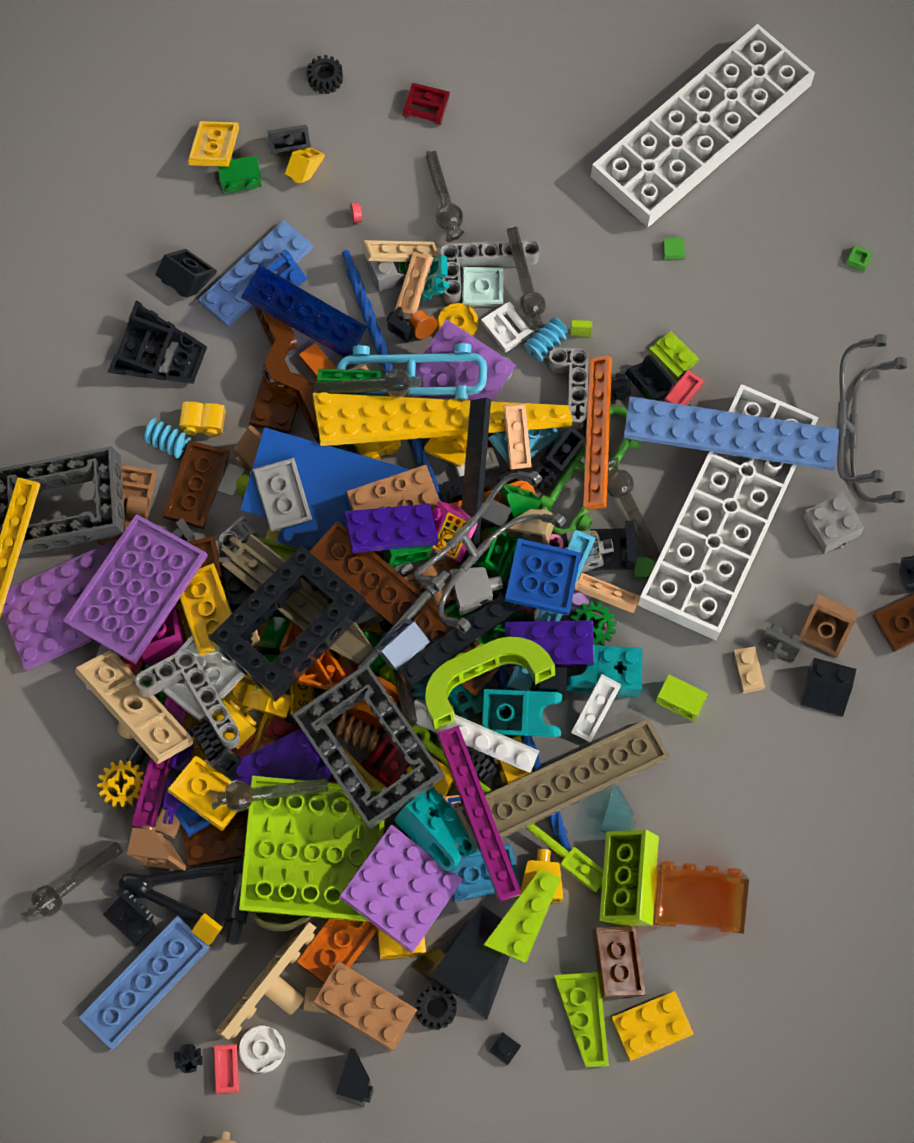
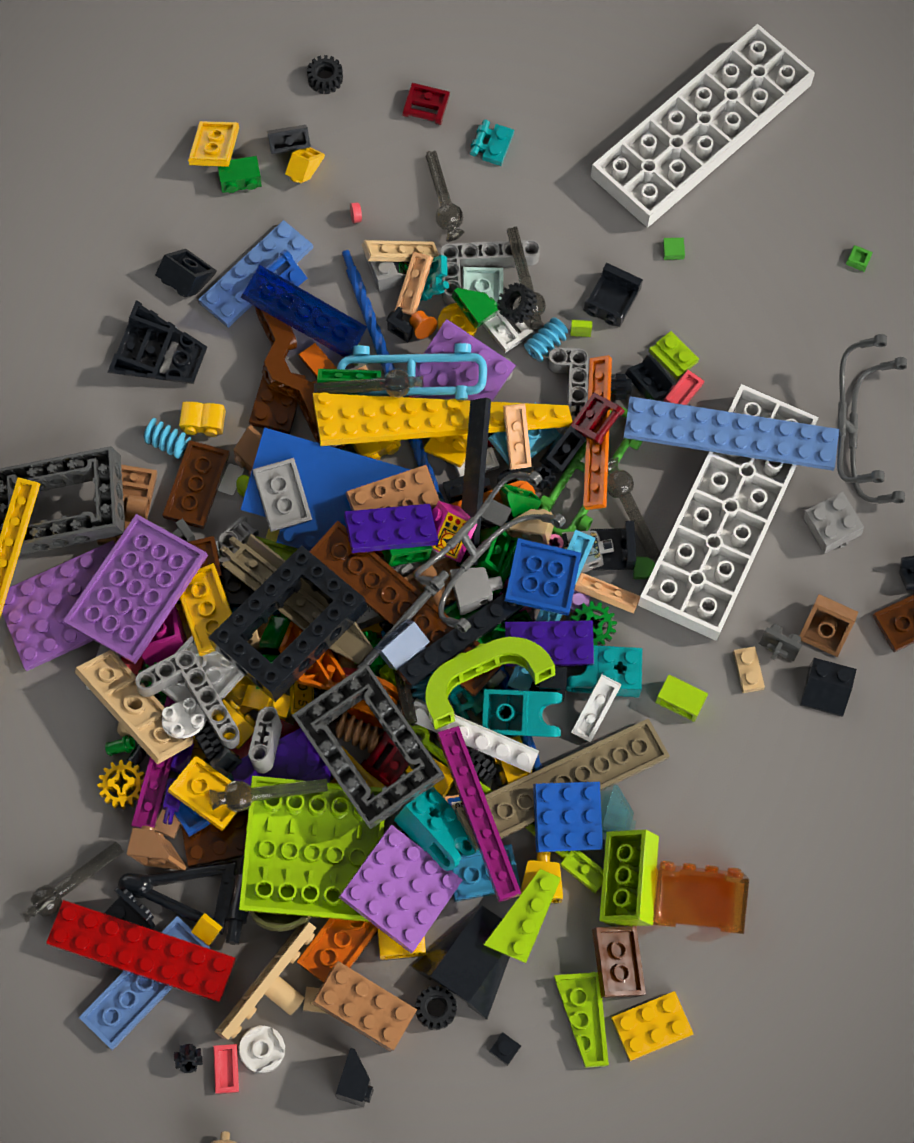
none -> red plate [46,900,236,1003]
none -> green pin [105,735,135,756]
none -> white dish [162,698,206,739]
none -> light grey beam [248,707,282,773]
none -> green slope [451,288,498,329]
none -> teal plate [470,119,514,166]
none -> dark grey tile [486,670,507,690]
none -> black tyre [497,283,537,323]
none -> blue plate [533,782,603,852]
none -> dark red plate [570,393,625,445]
none -> black panel [583,262,643,327]

